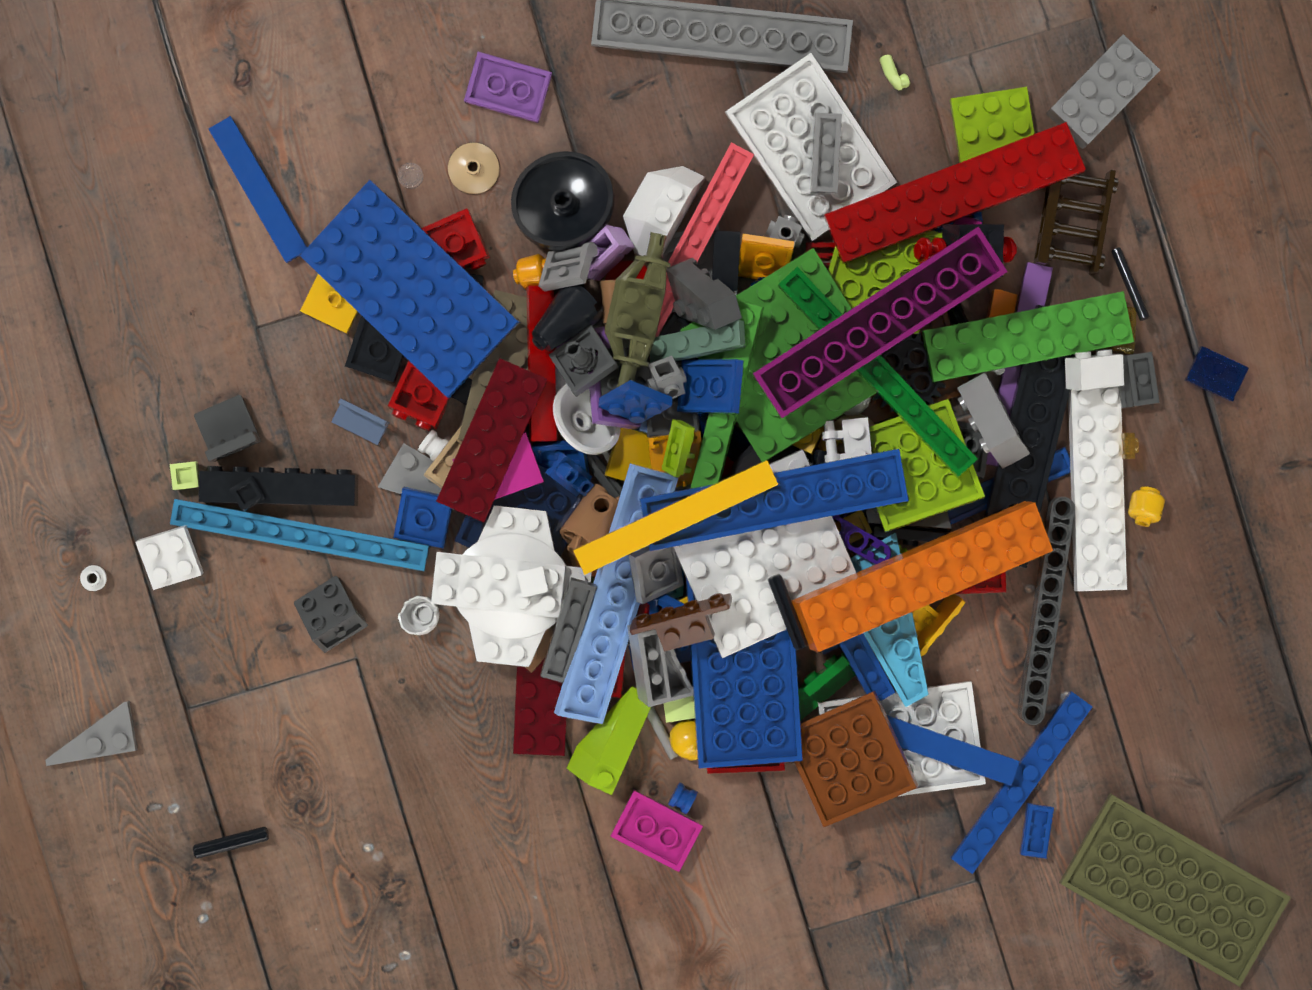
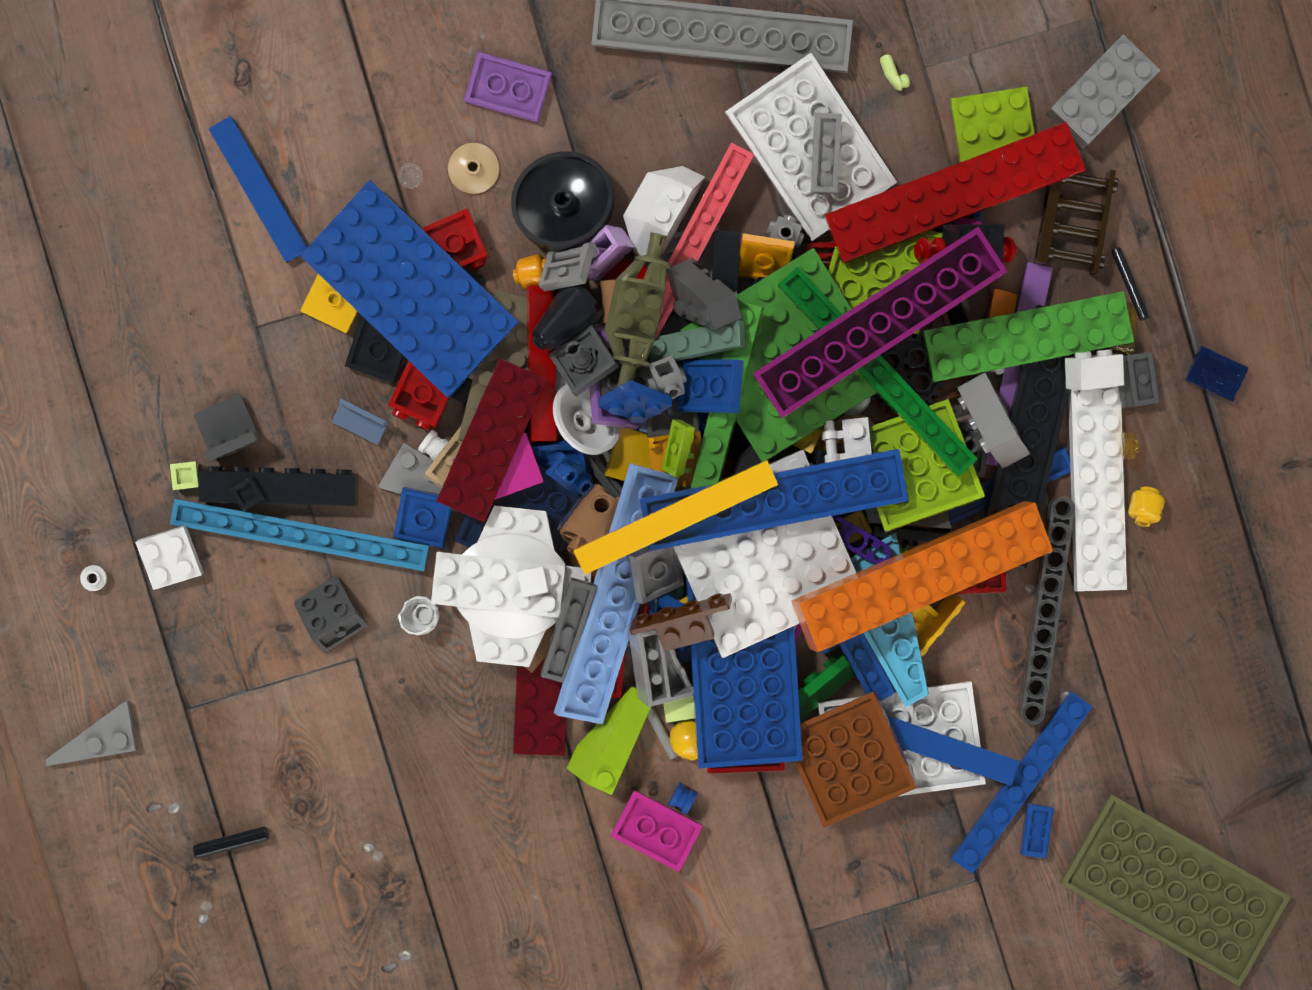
black axle [768,574,808,650] -> none

